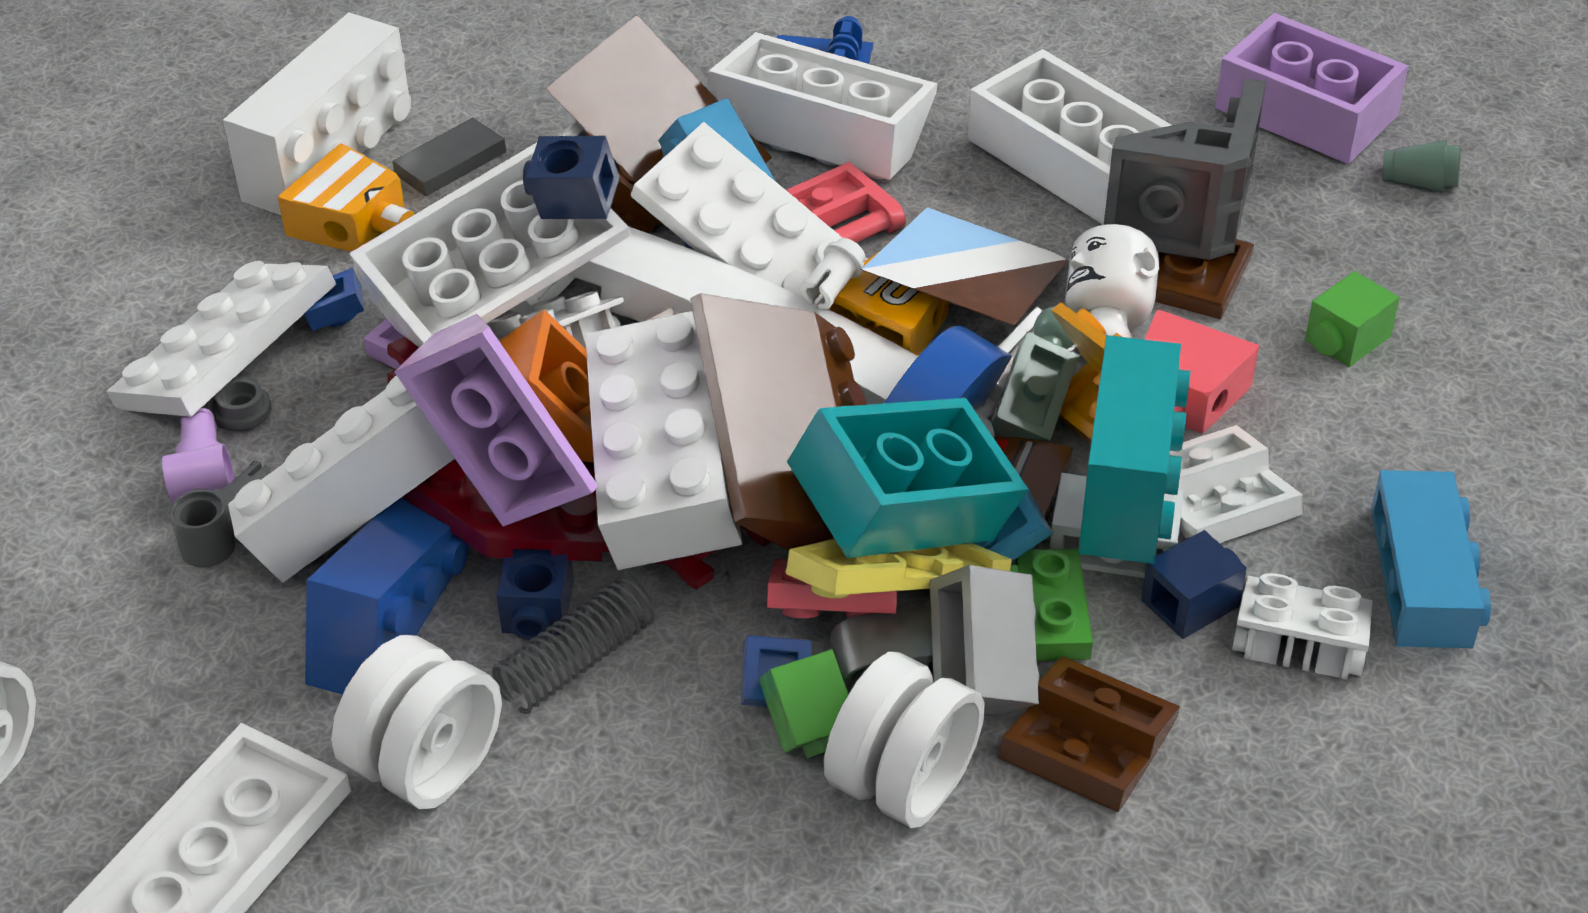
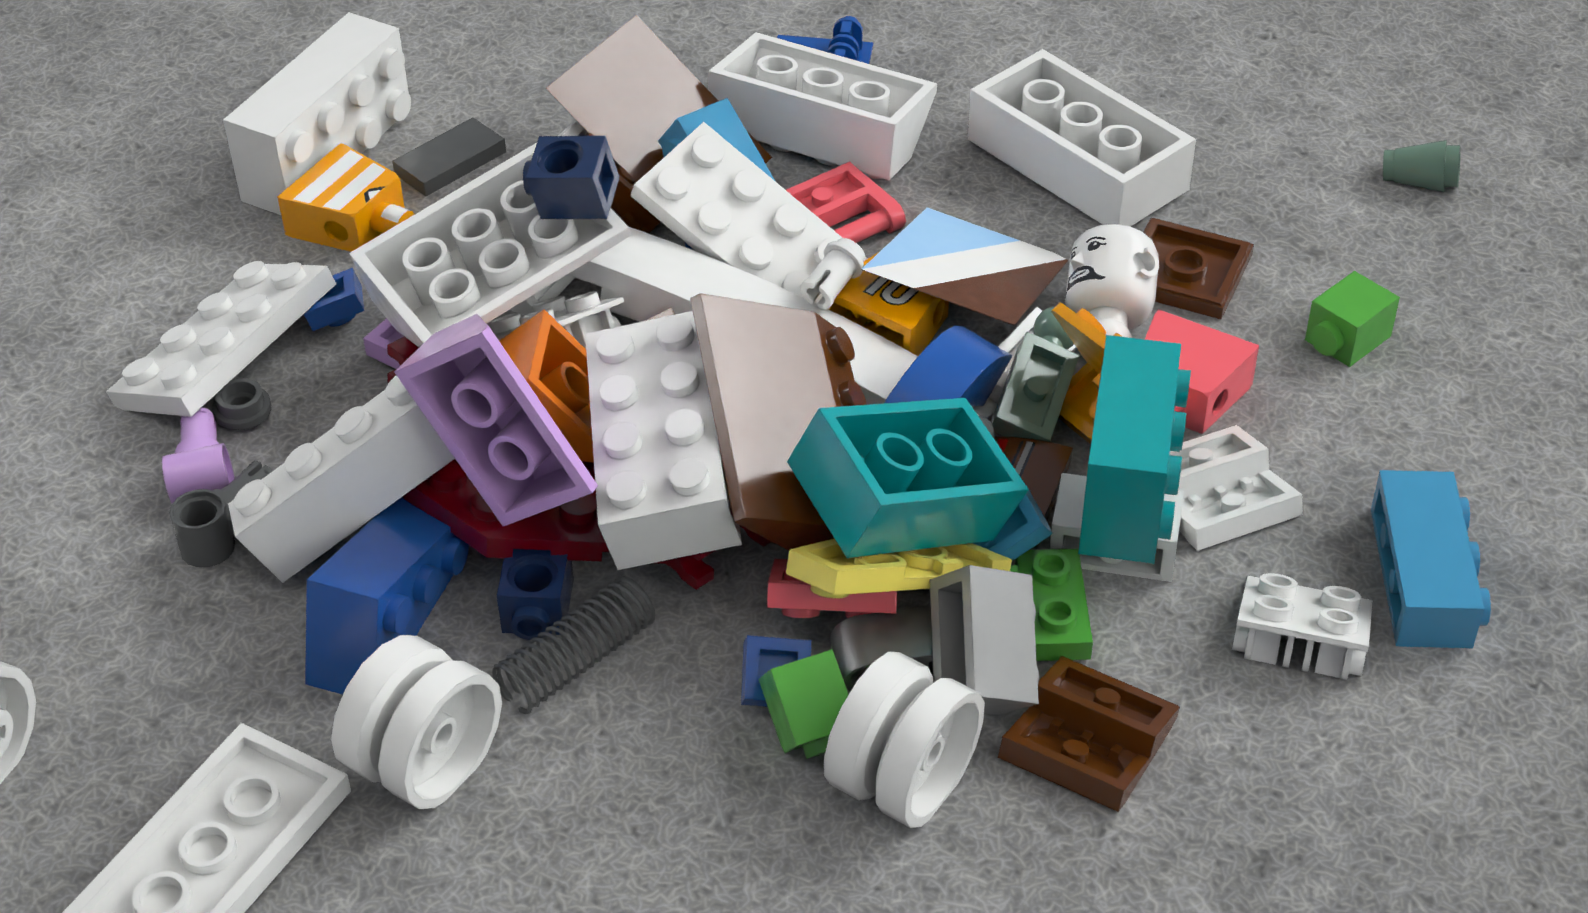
dark grey bracket [1104,79,1266,260] -> none
dark blue brick [1141,530,1247,639] -> none
lavender brick [1215,13,1409,164] -> none

